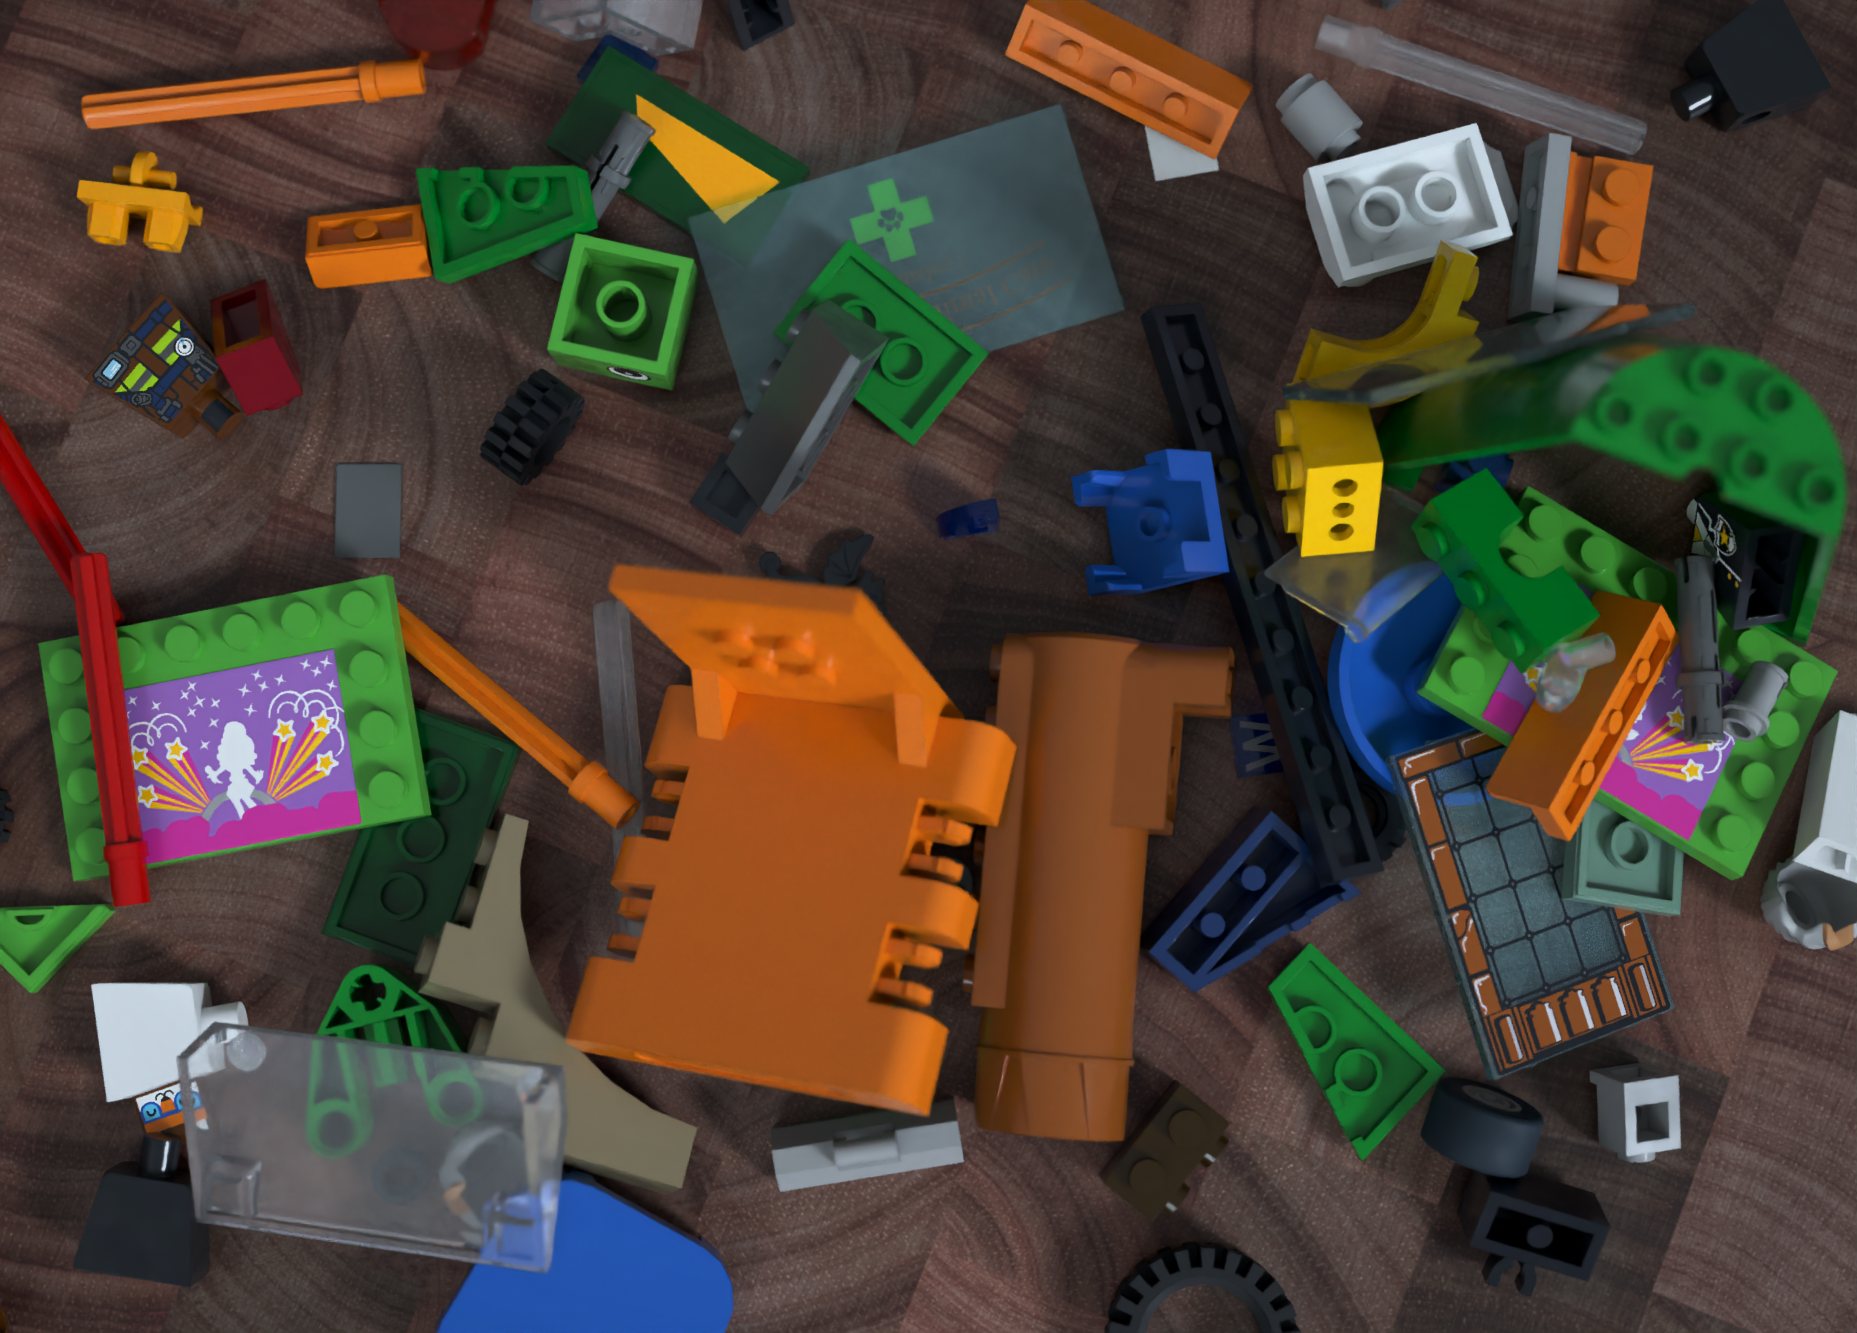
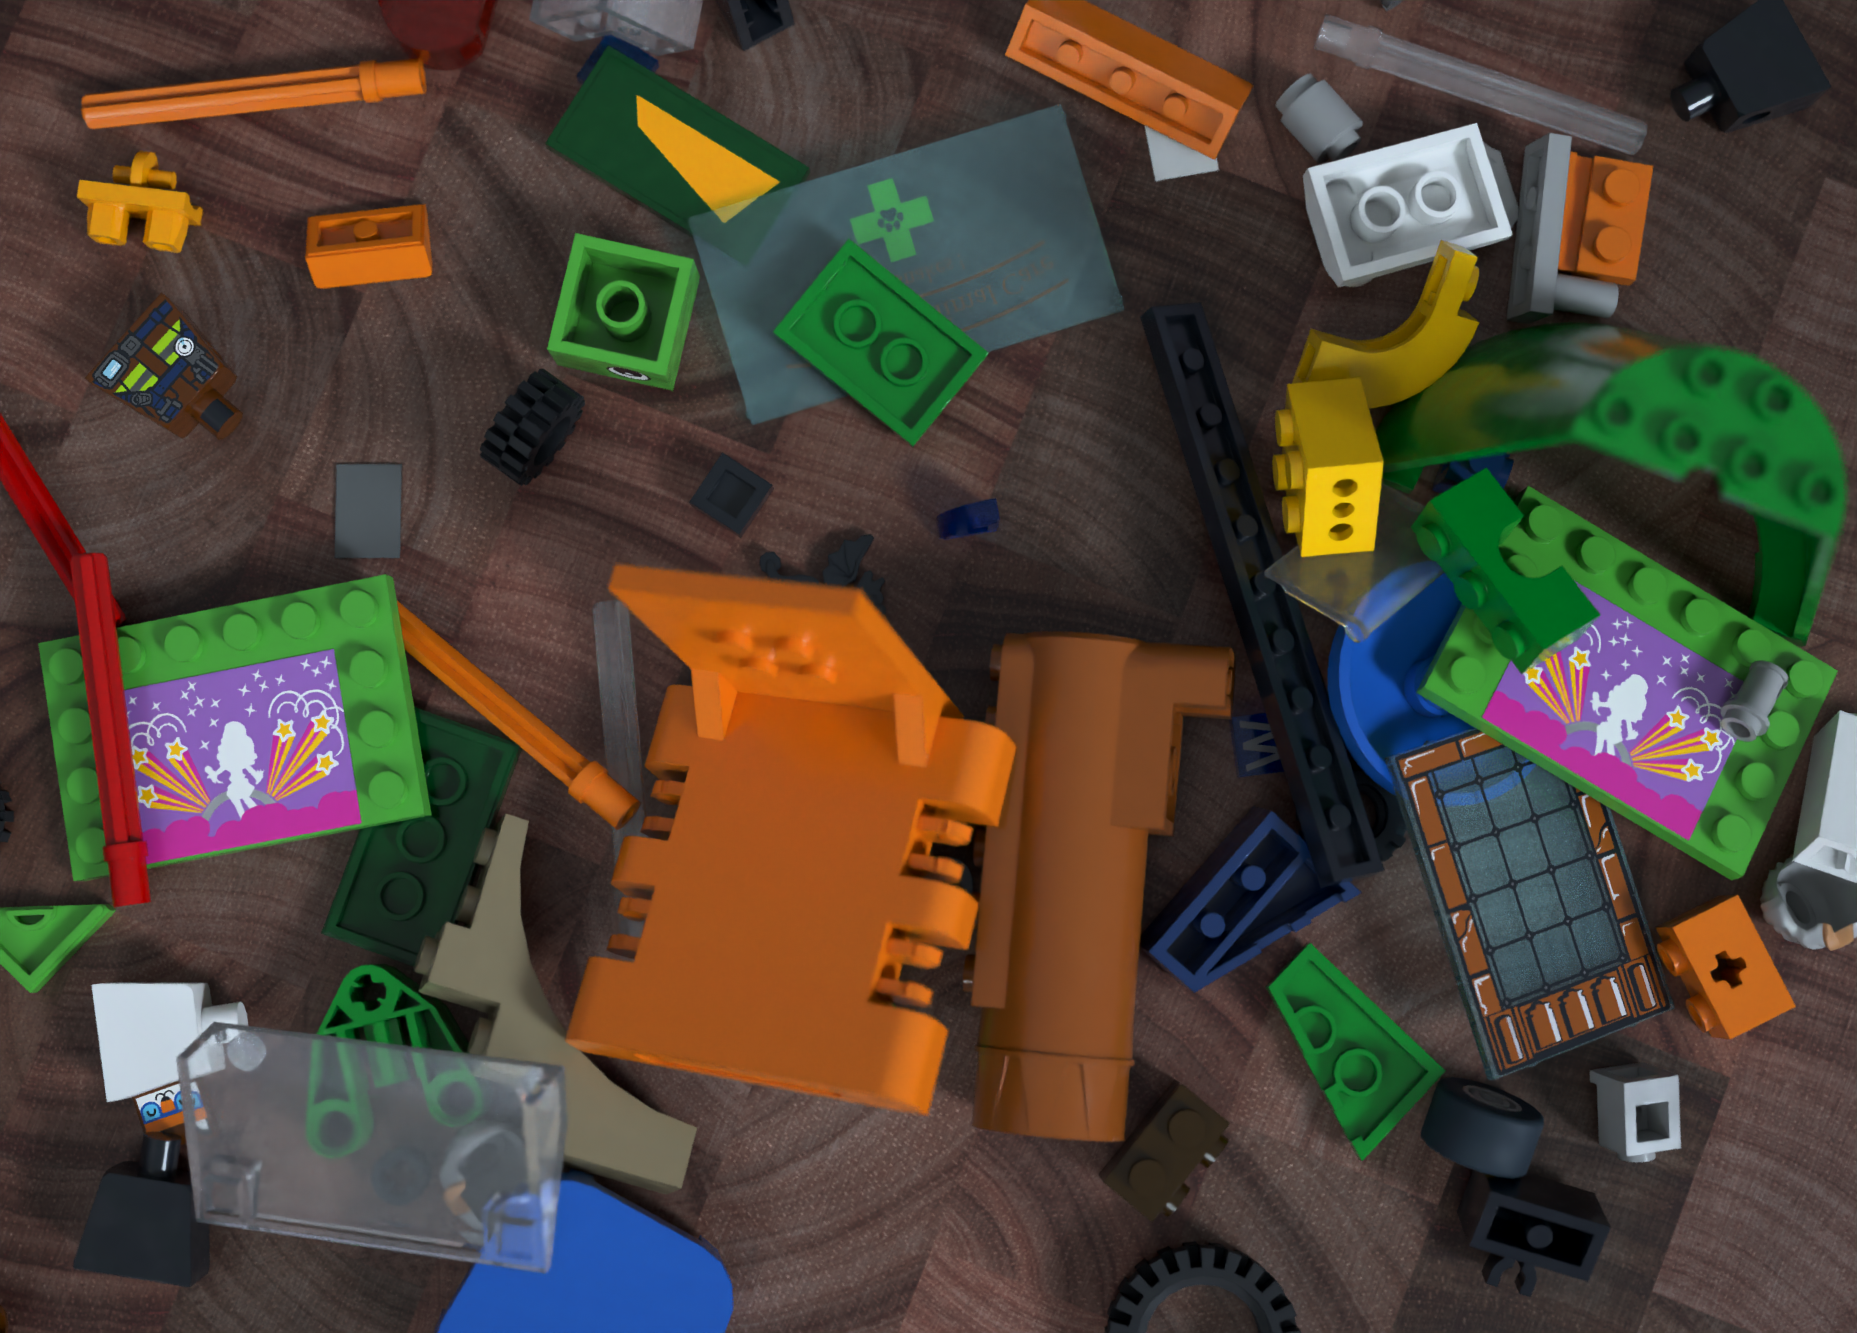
dark red slope [210,279,303,416] -> none
green wing [415,165,598,284] -> none
dark grey pin [530,109,657,282] -> none
dark grey slope [725,300,889,516] -> none
light grey piece [770,1097,964,1192] -> none
blue panel [1071,449,1229,596] -> none
clear light blue piece [1282,303,1696,404] -> none
orange panel [1486,591,1679,842] -> none
clear arm [1536,632,1615,713] -> none
sand green tile [1561,798,1684,916] -> none
dark grey pin [1674,556,1727,745] -> none
black torso [1687,491,1805,630] -> none
none -> orange brick [1655,895,1796,1040]

